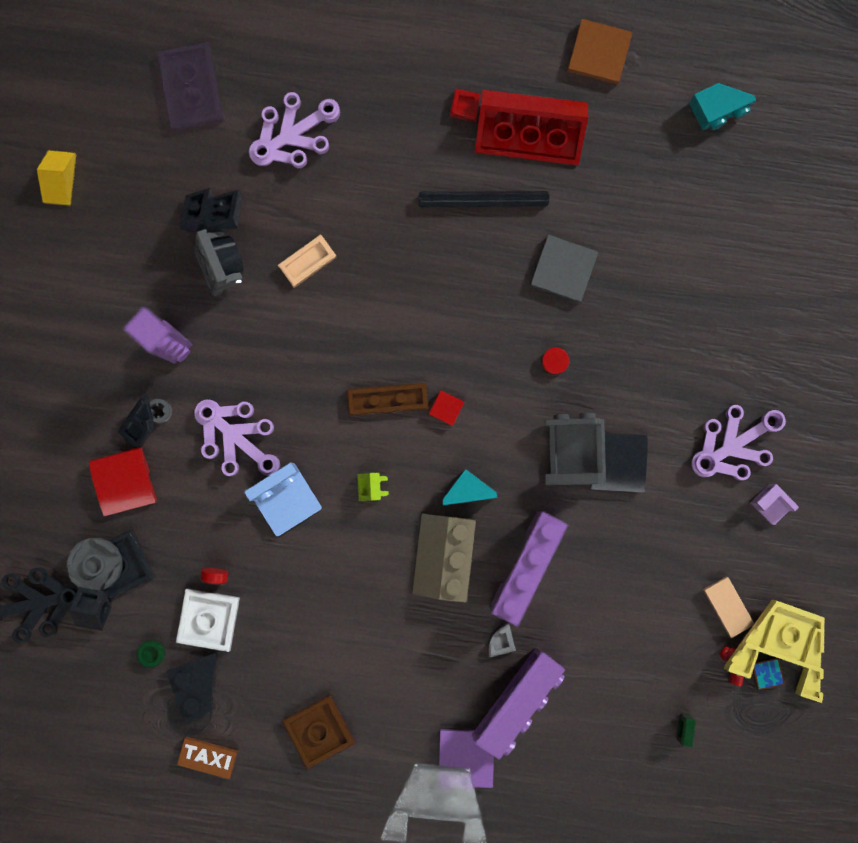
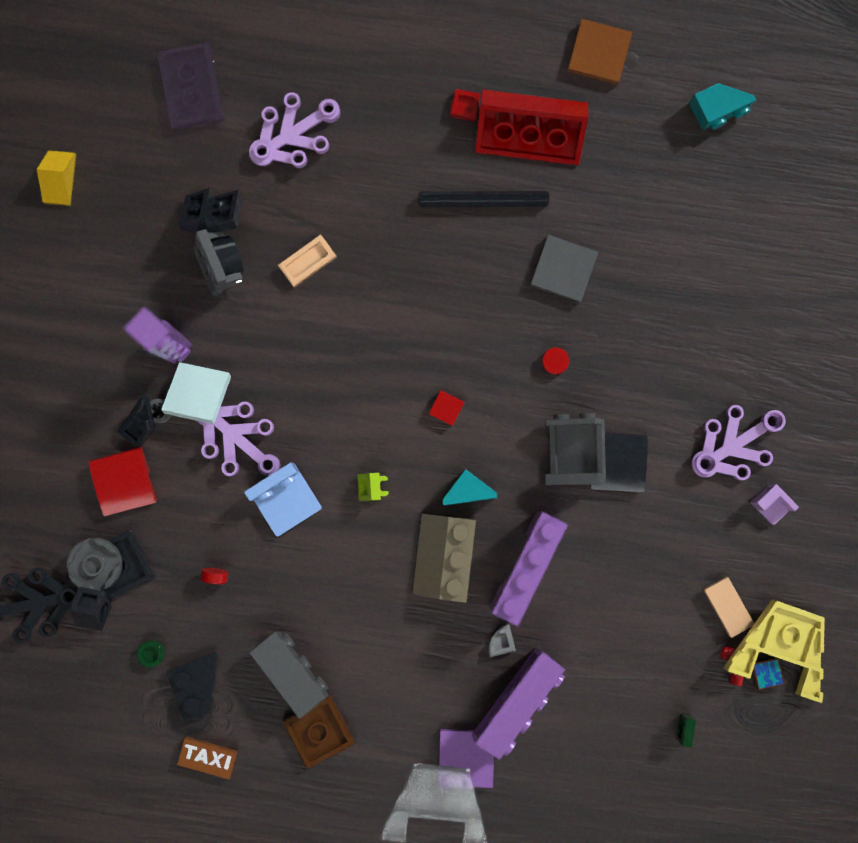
white tile [176,588,240,652] -> none
reddish brown tile [347,383,429,416] -> none
none -> light aqua tile [161,362,231,424]
none -> dark grey brick [250,632,329,719]

